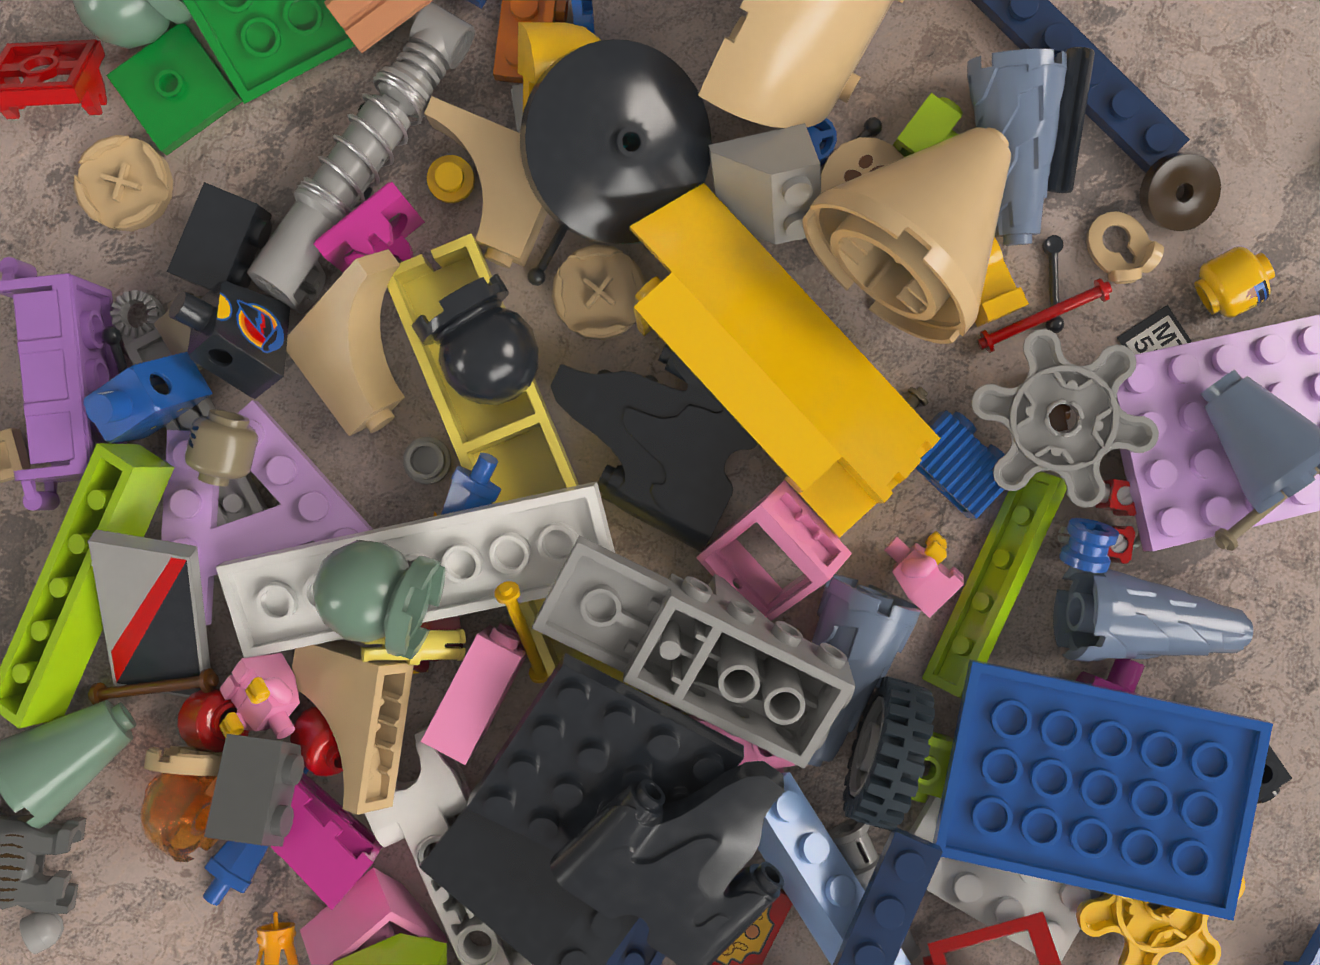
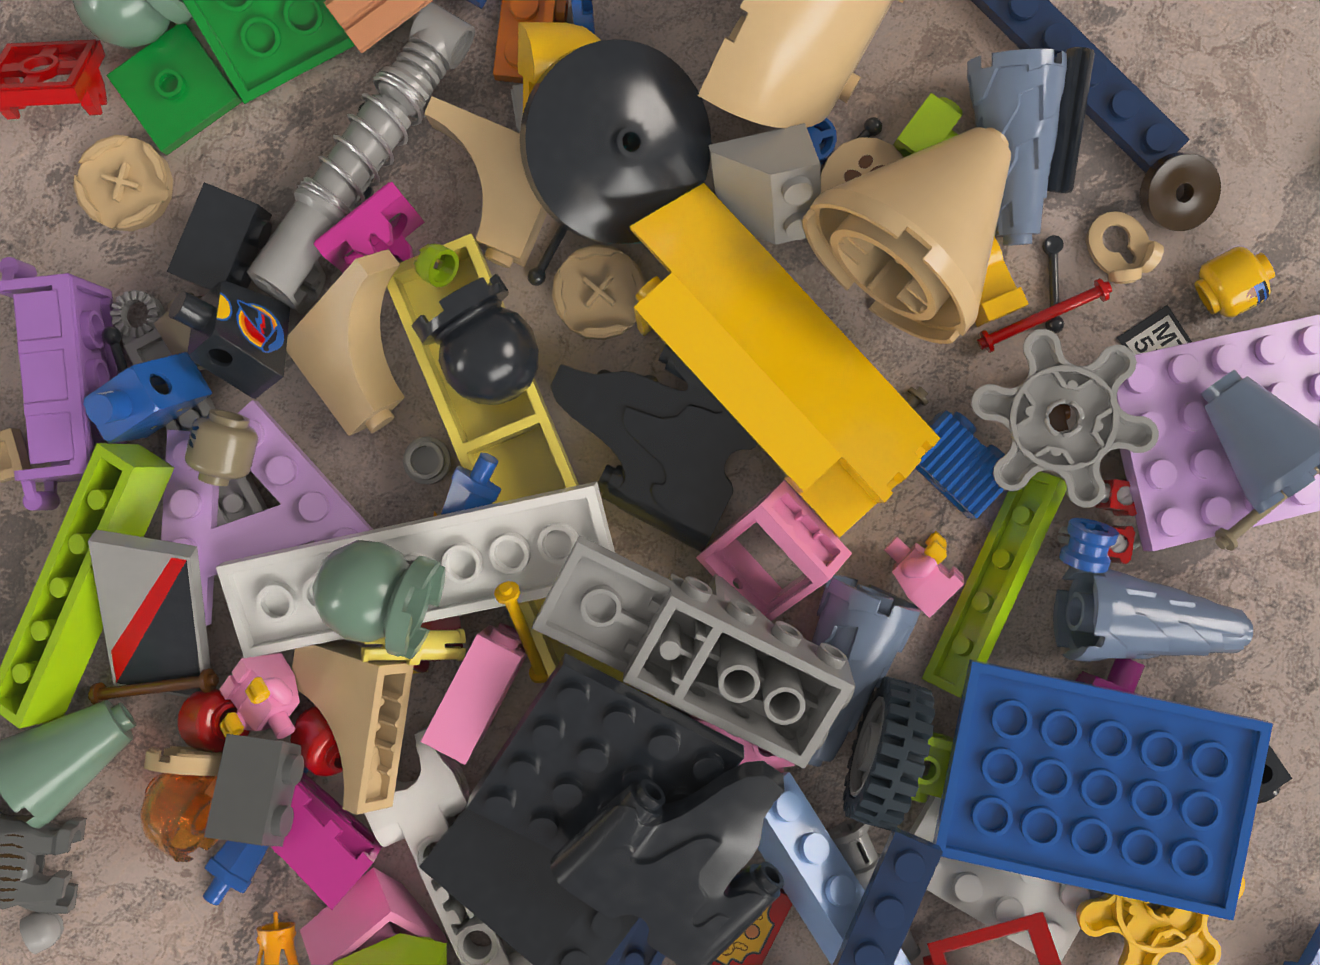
yellow plate [427,155,475,203] -> none
none -> lime hinge [414,244,459,287]

